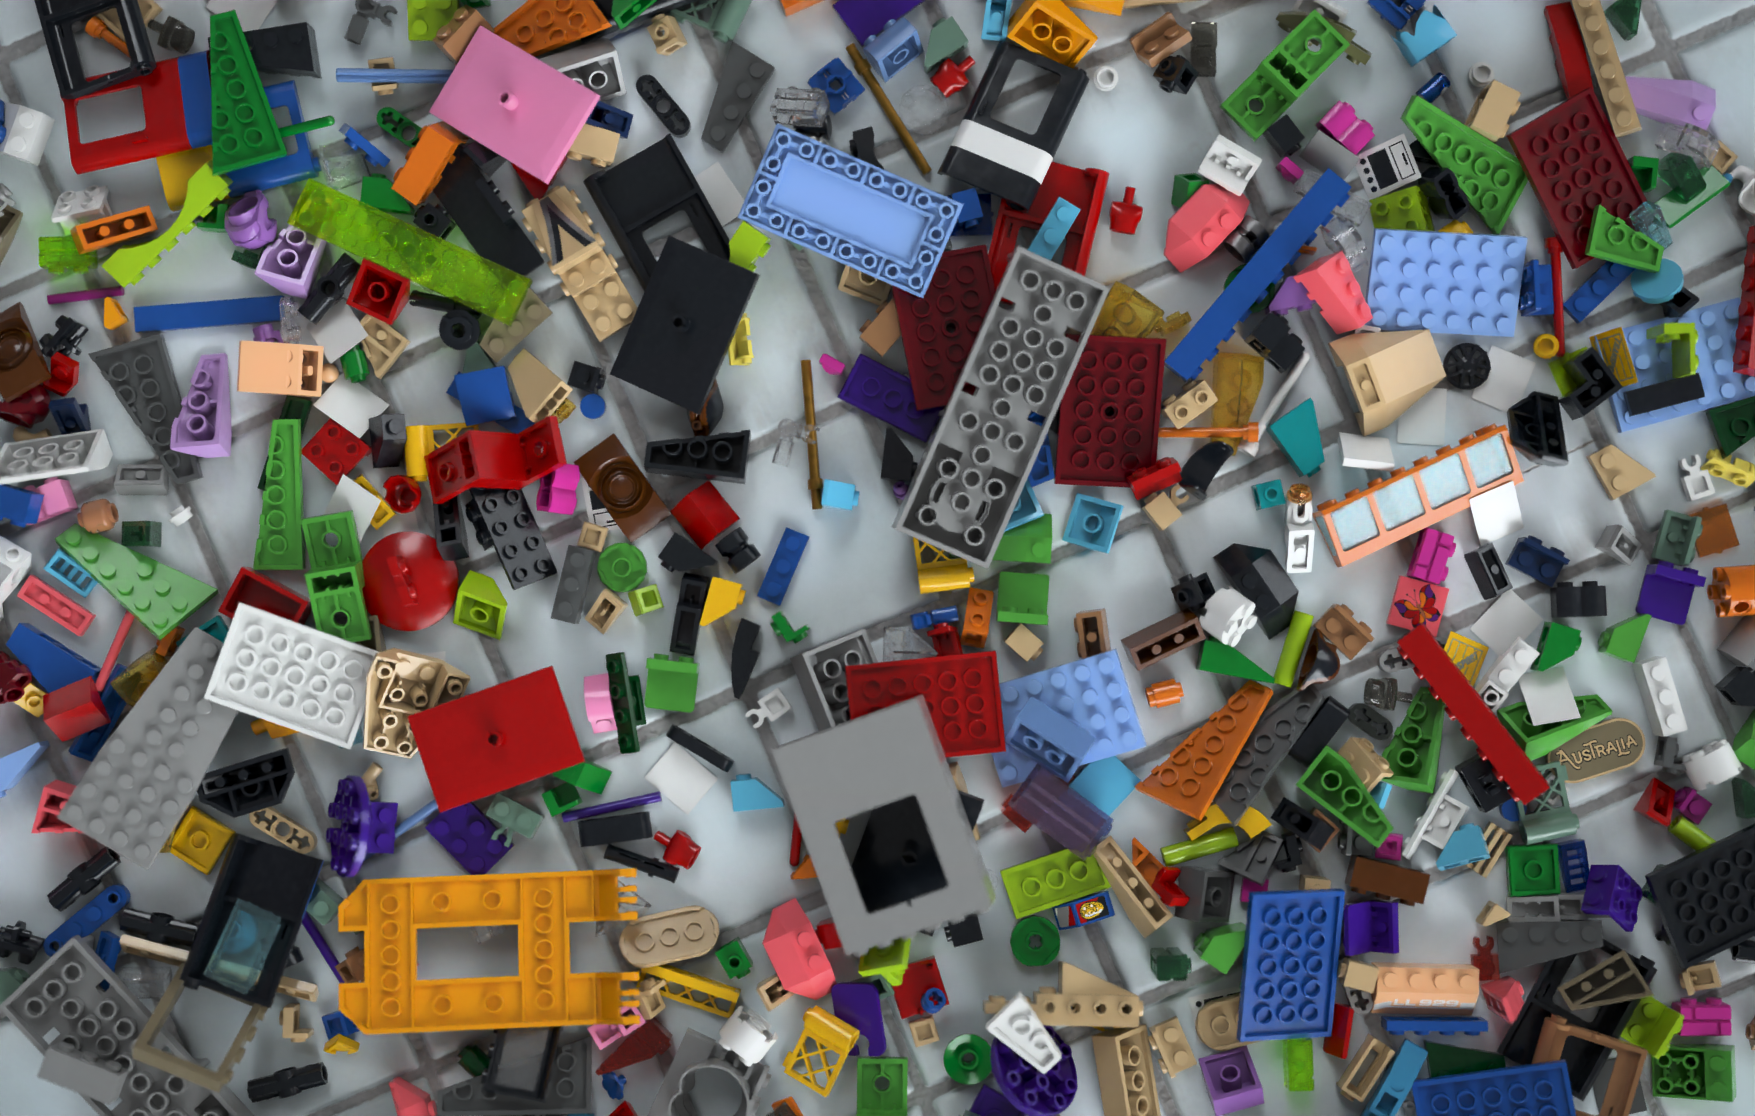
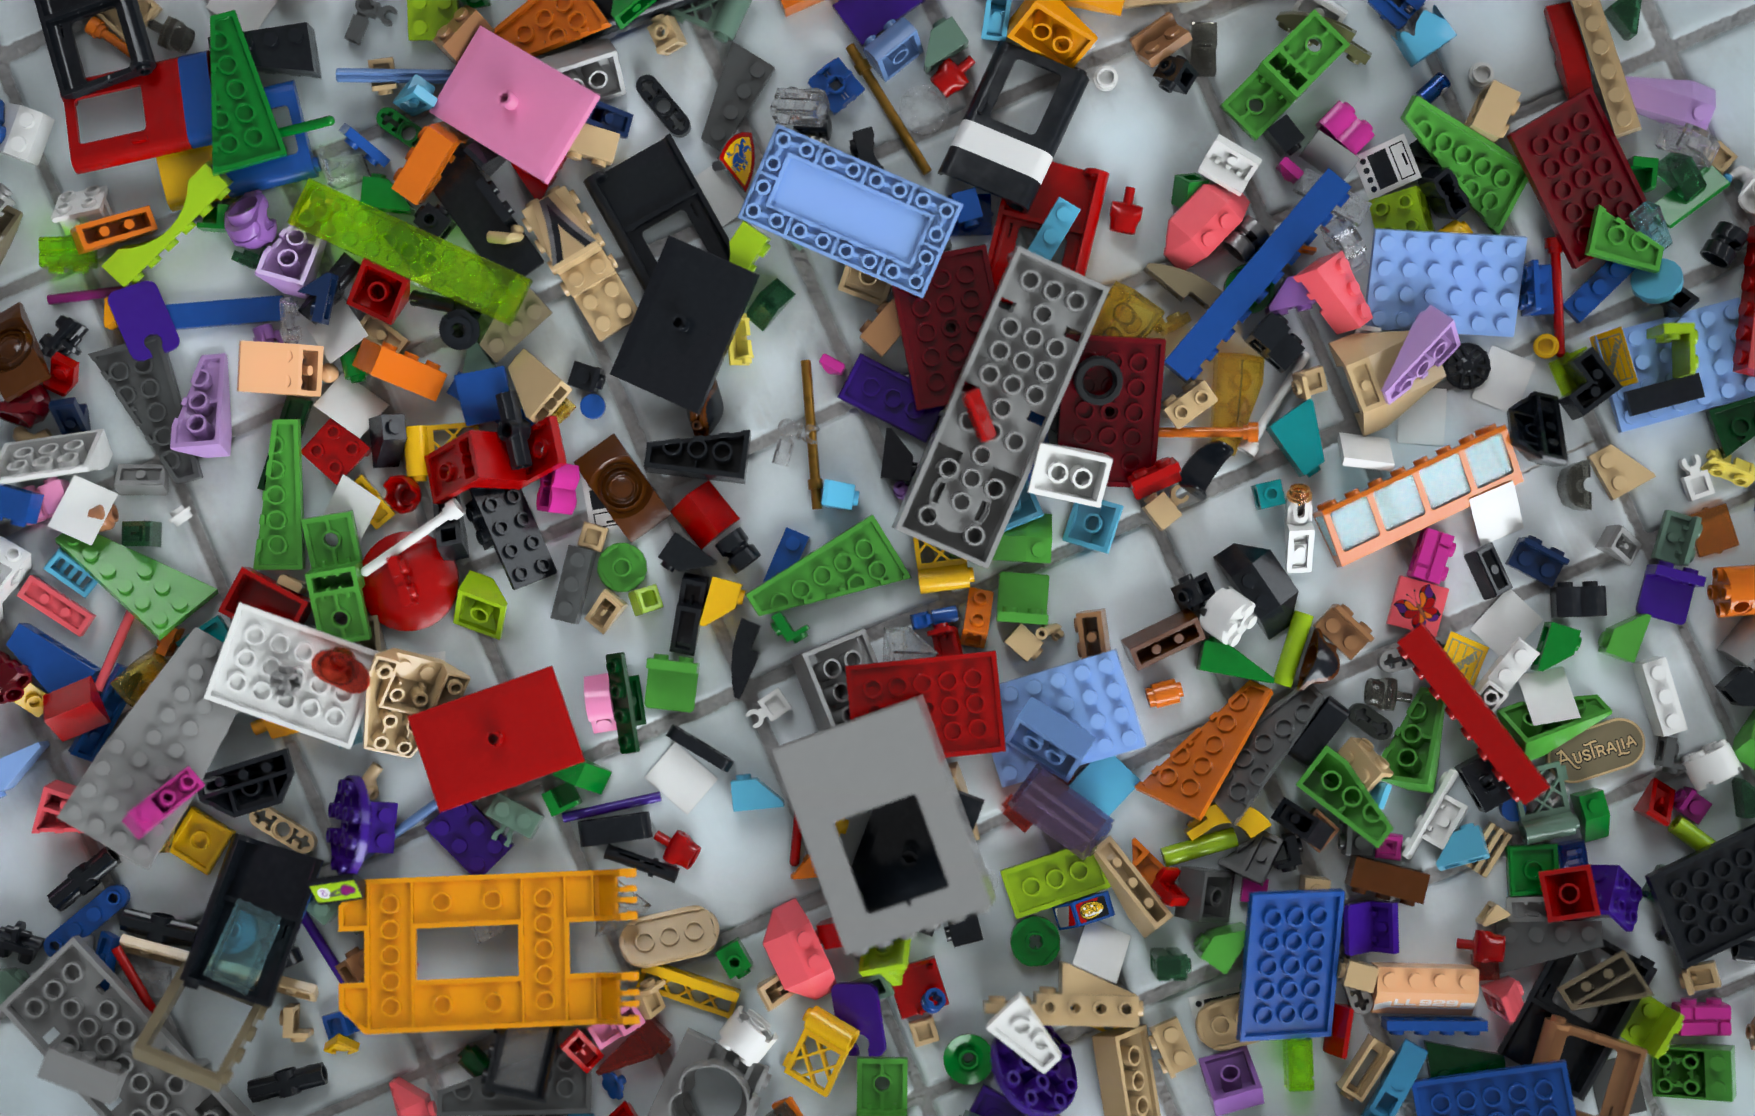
none -> white sticker [48,475,118,546]
none -> dark purple piece [108,280,180,361]
none -> red bar [111,945,156,1013]
none -> dark pink slope [122,766,205,840]
none -> light grey gear [270,666,302,697]
none -> tan tile [276,574,308,594]
none -> dark blue slope [298,272,339,325]
none -> slope [307,873,366,905]
none -> clear red piece [311,646,370,694]
none -> orange wedge [352,338,448,402]
none -> white piece [360,498,465,577]
none -> medium azure slope [392,74,438,117]
none -> tan arm [487,225,525,245]
none -> black piece [495,391,533,470]
none -> red slope [559,1028,605,1074]
none -> shield [712,132,755,192]
none -> bright green wing [745,514,912,616]
none -> clear green slope [746,278,796,332]
none -> red slope [961,388,996,442]
none -> white slope [1027,442,1113,508]
none -> tan arm [1036,623,1064,641]
none -> white sticker [1072,921,1131,984]
none -> black tyre [1073,356,1123,405]
none -> dark tan slope [1143,263,1223,310]
none -> tan bracket [1291,365,1328,400]
none -> lavender wedge [1381,305,1461,405]
none -> red piece [1456,930,1506,963]
none -> red slope [1538,864,1601,923]
none -> clear smoke cylinder [1557,460,1592,511]
none -> green slope [1570,788,1610,843]
none -> black wheel [1700,221,1748,269]

